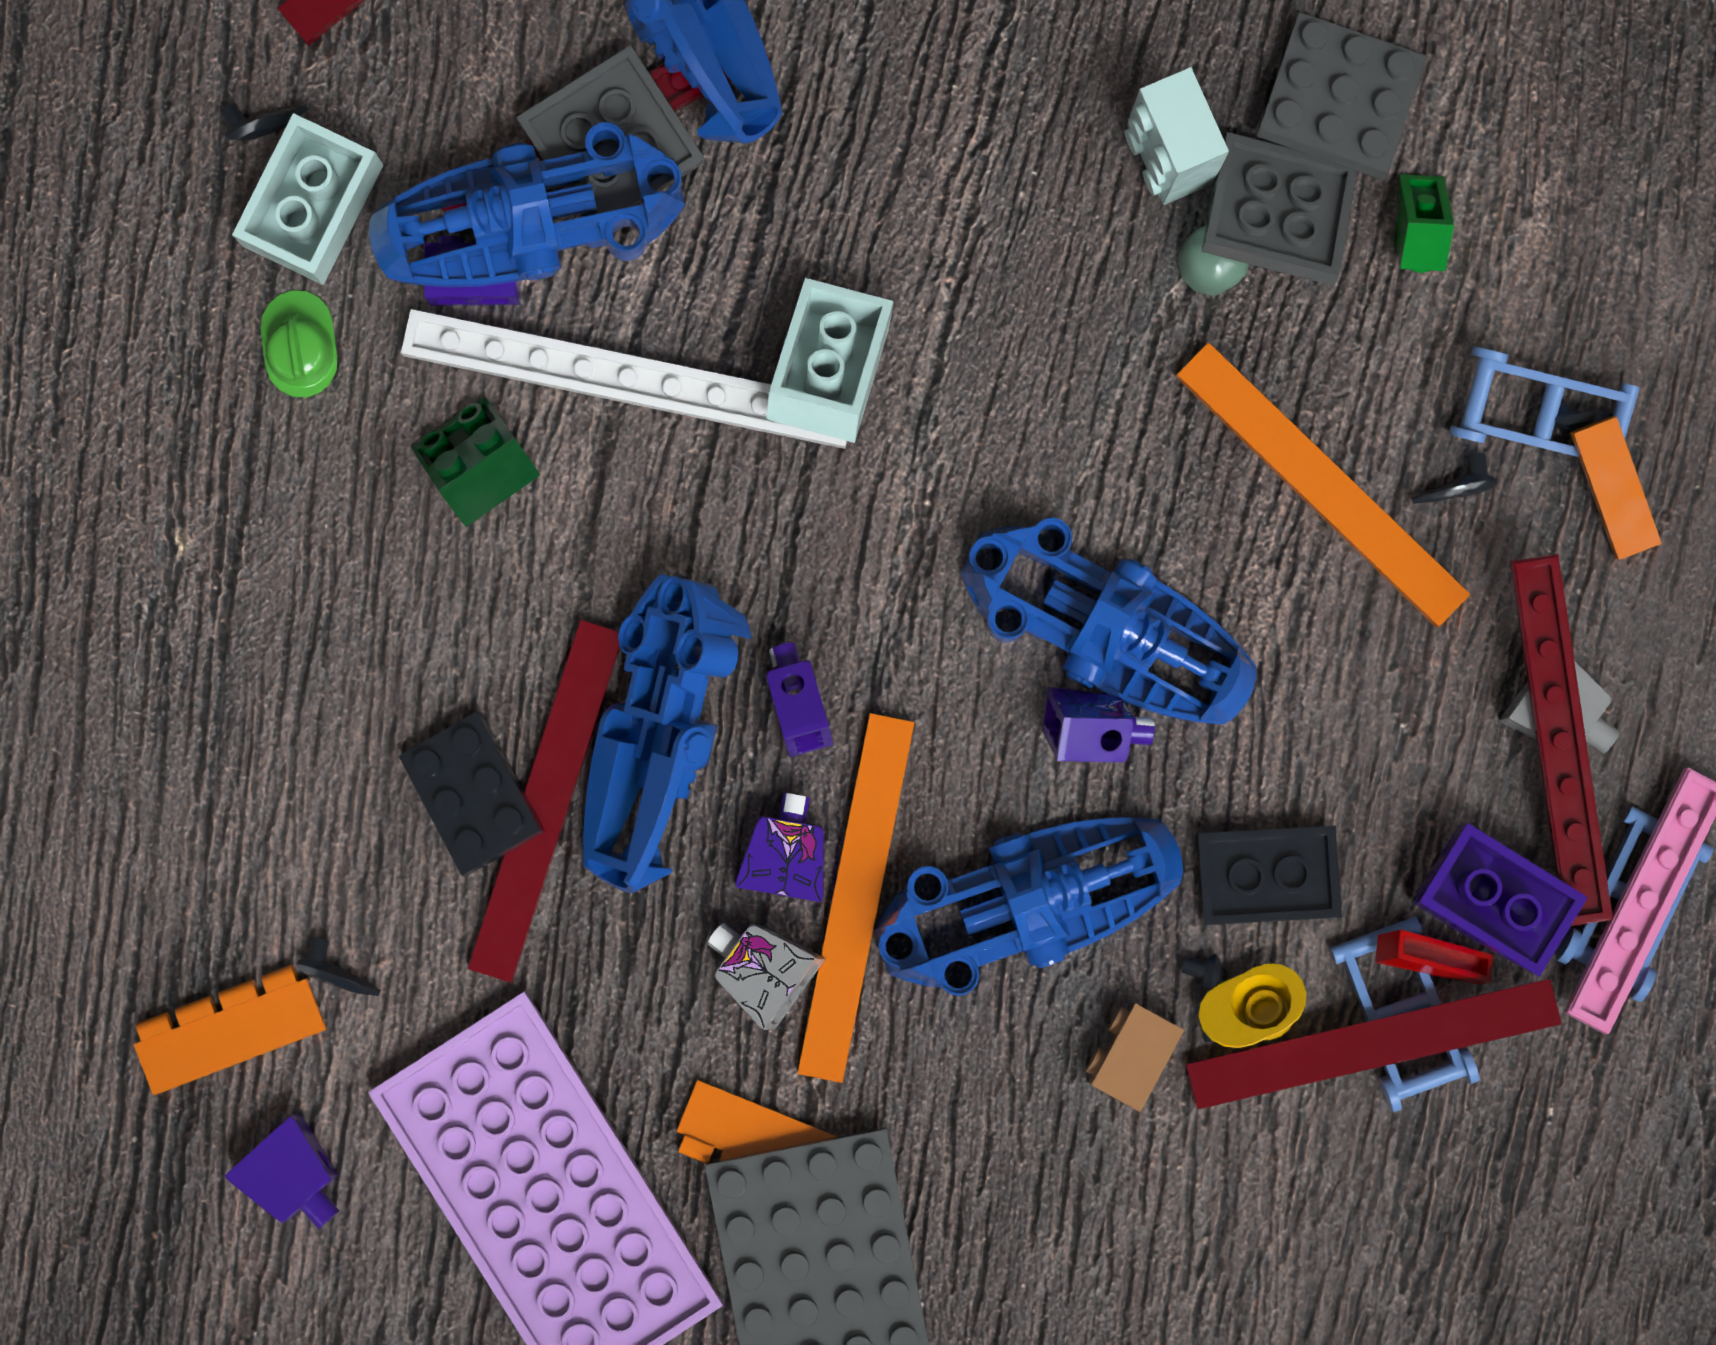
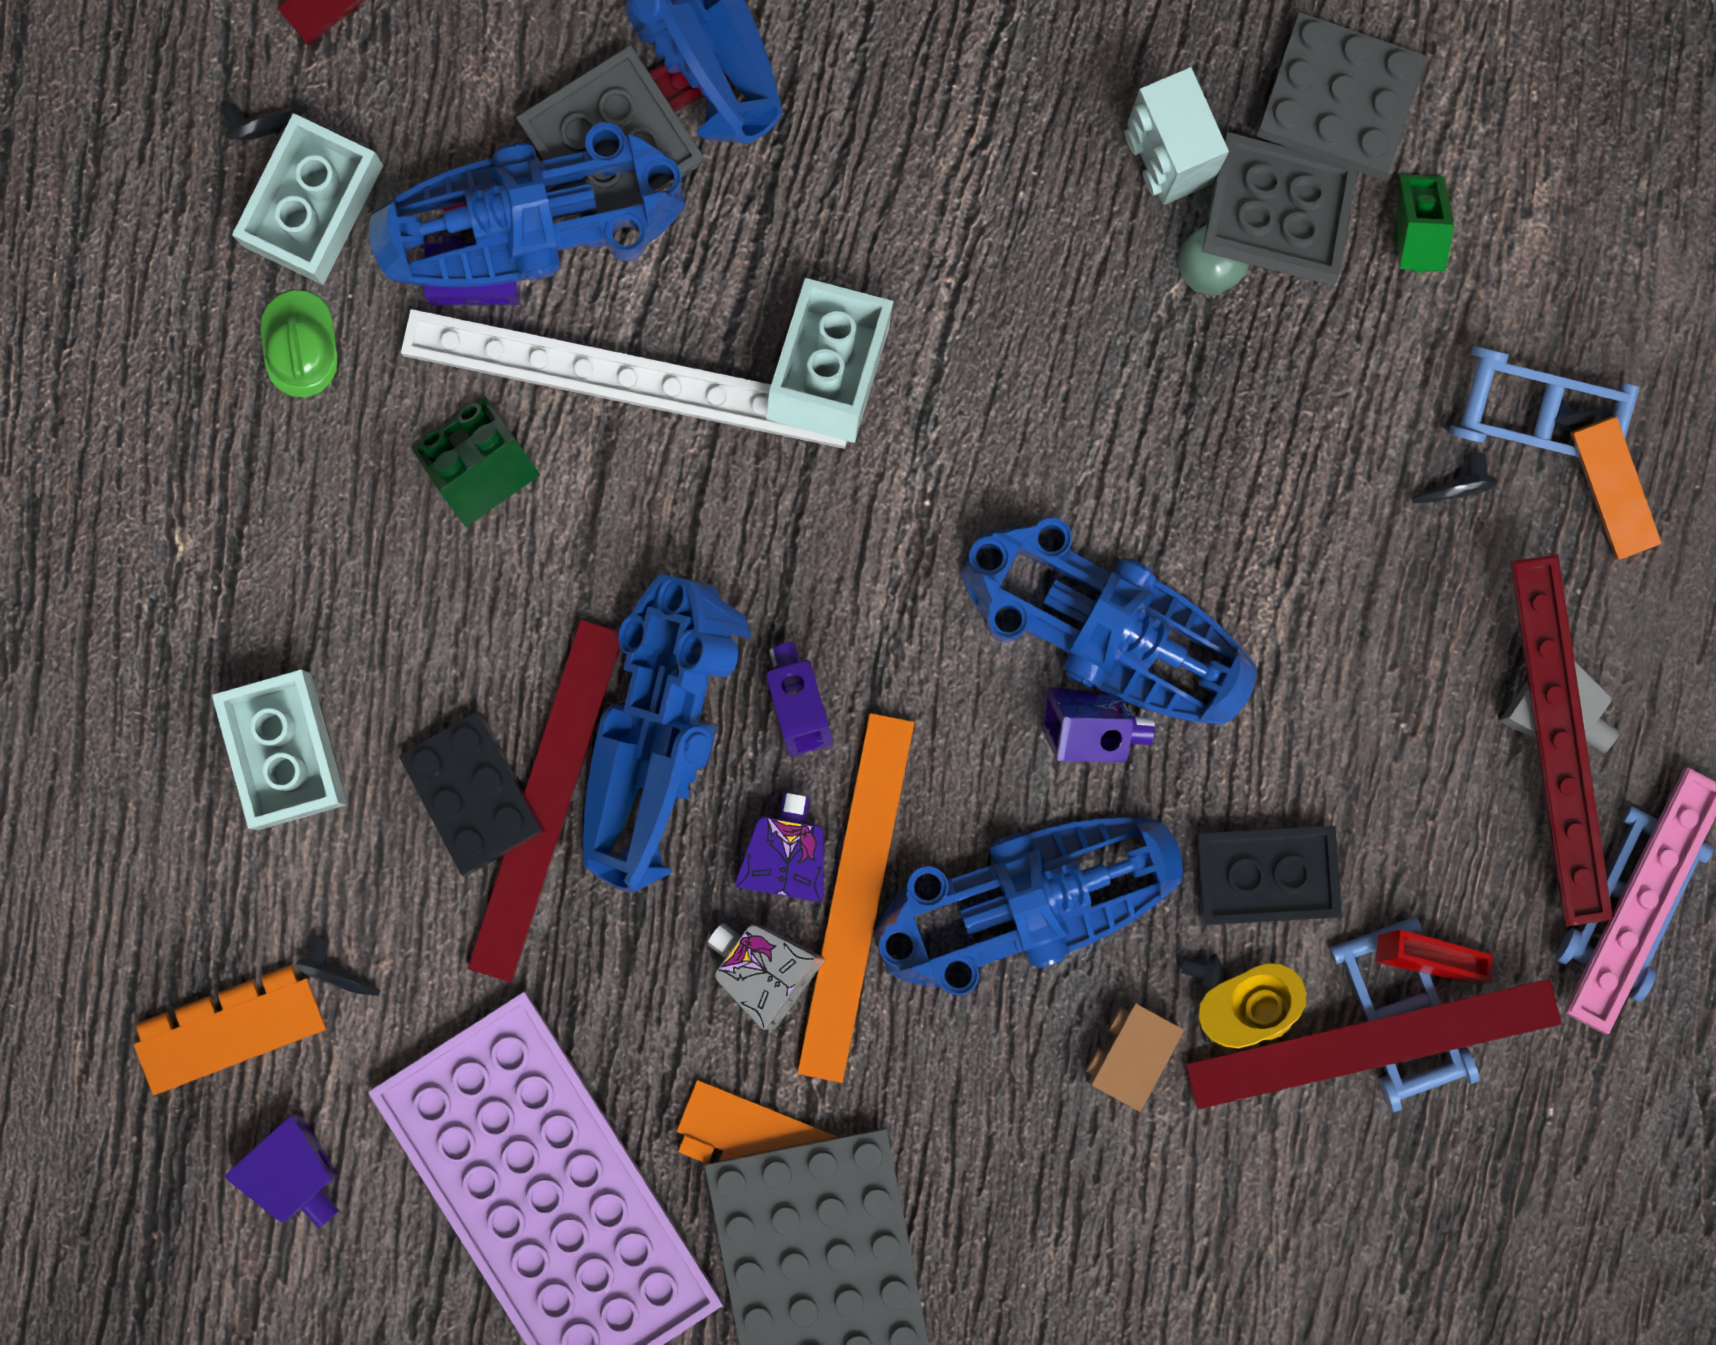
orange tile [1176,342,1471,628] -> none
dark purple slope [1411,823,1588,977] -> none
none -> light aqua brick [212,670,347,830]

